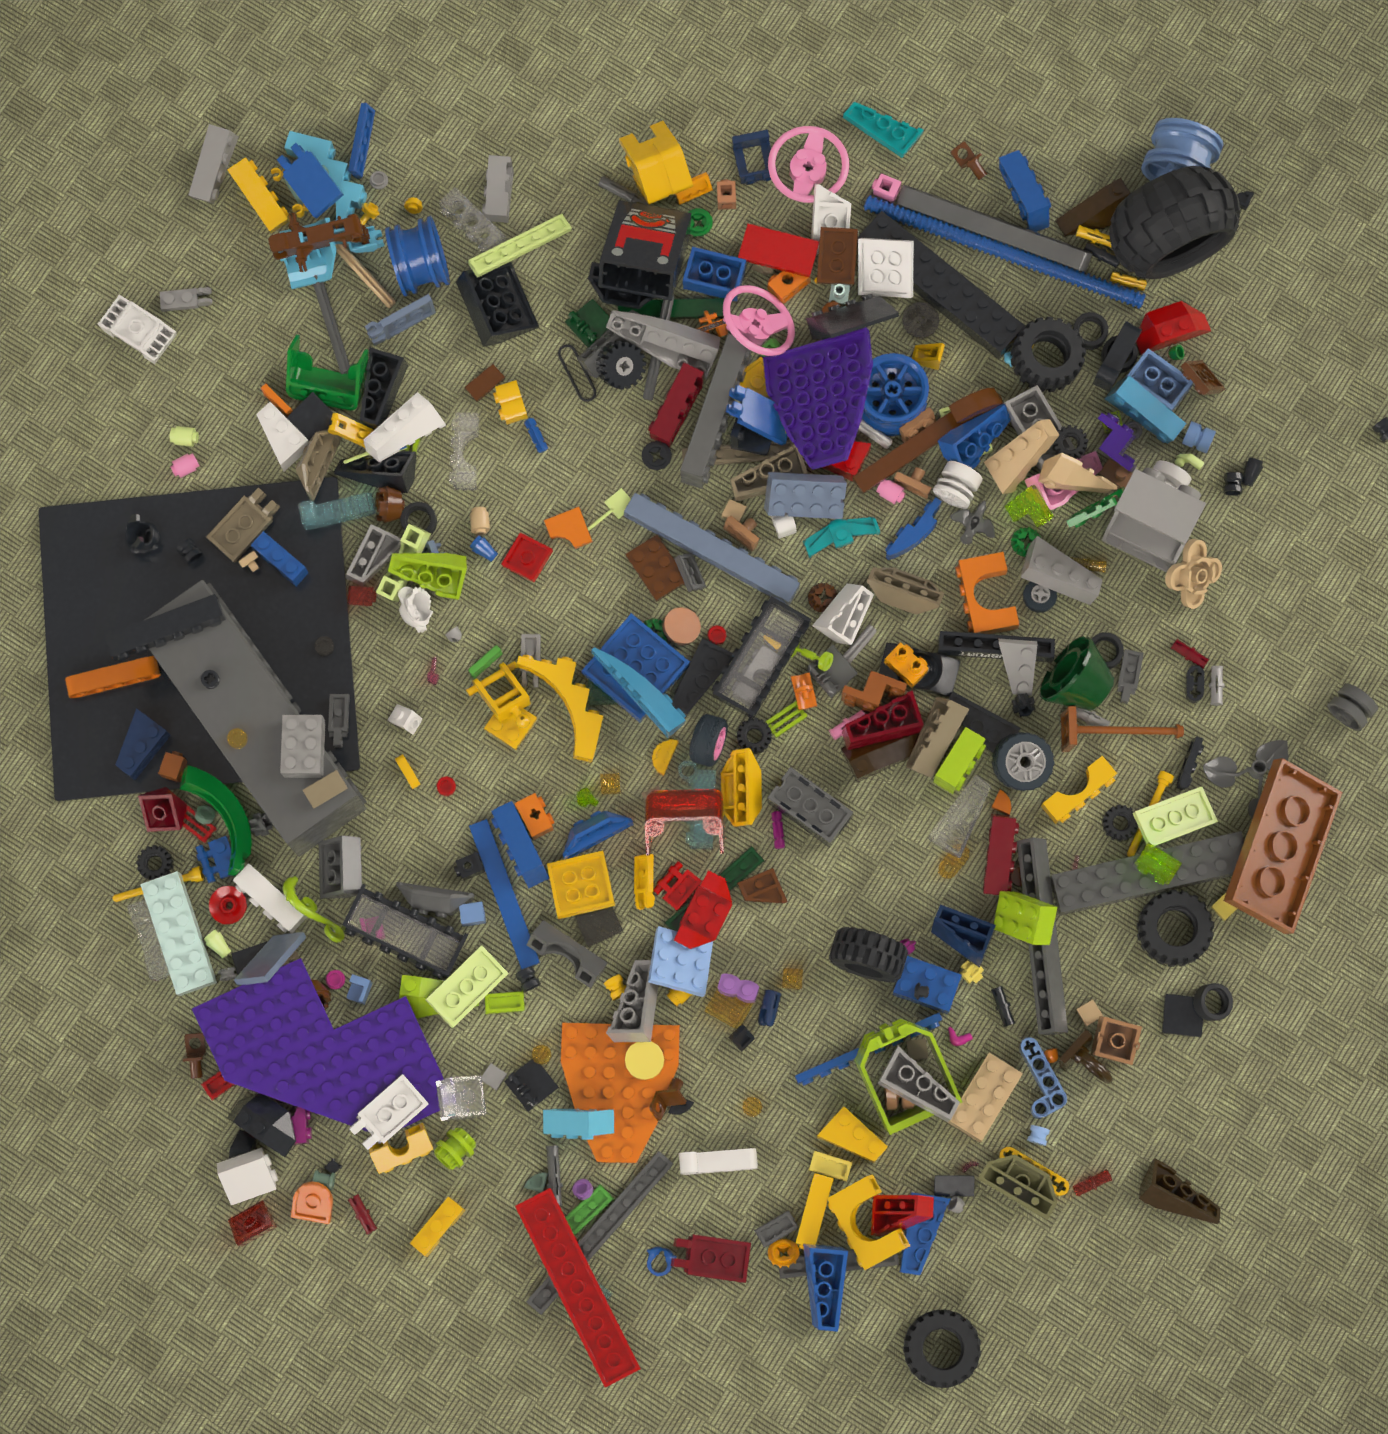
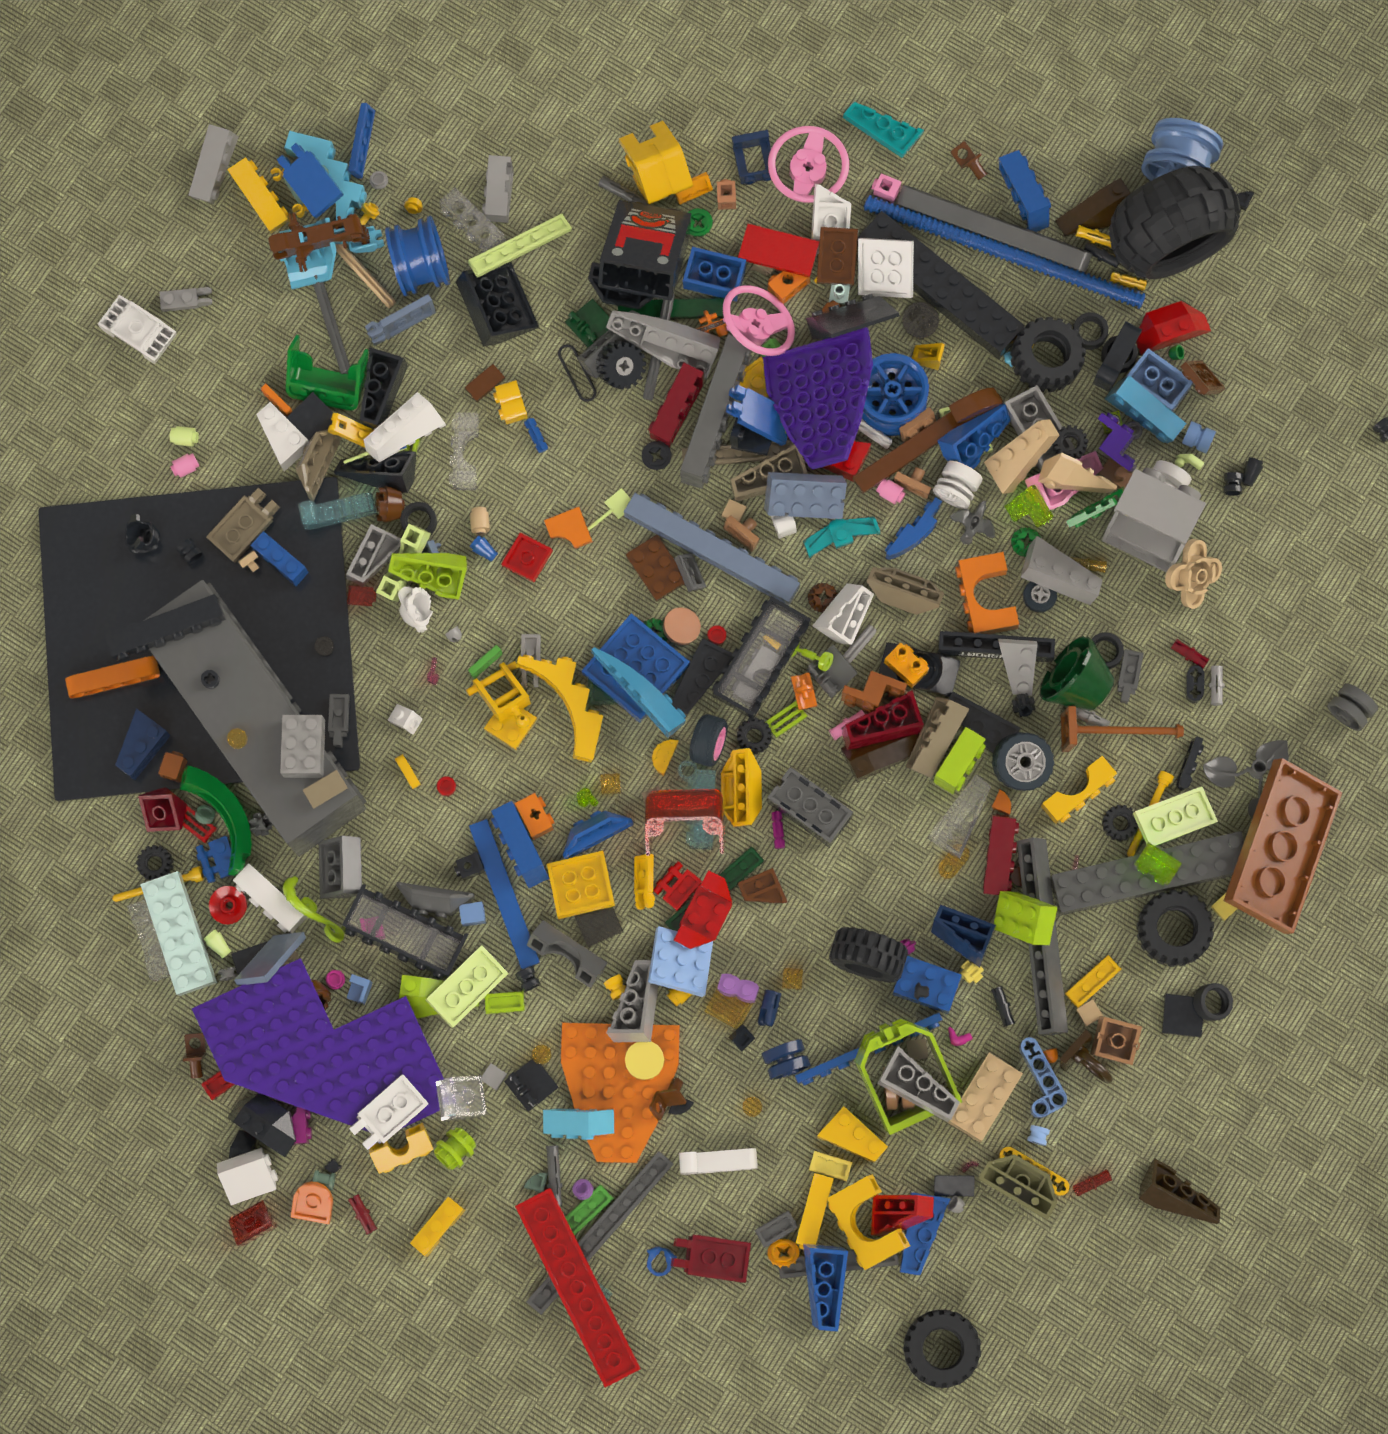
none -> dark blue wheel [761,1039,811,1080]
none -> yellow tile [1065,955,1121,1008]

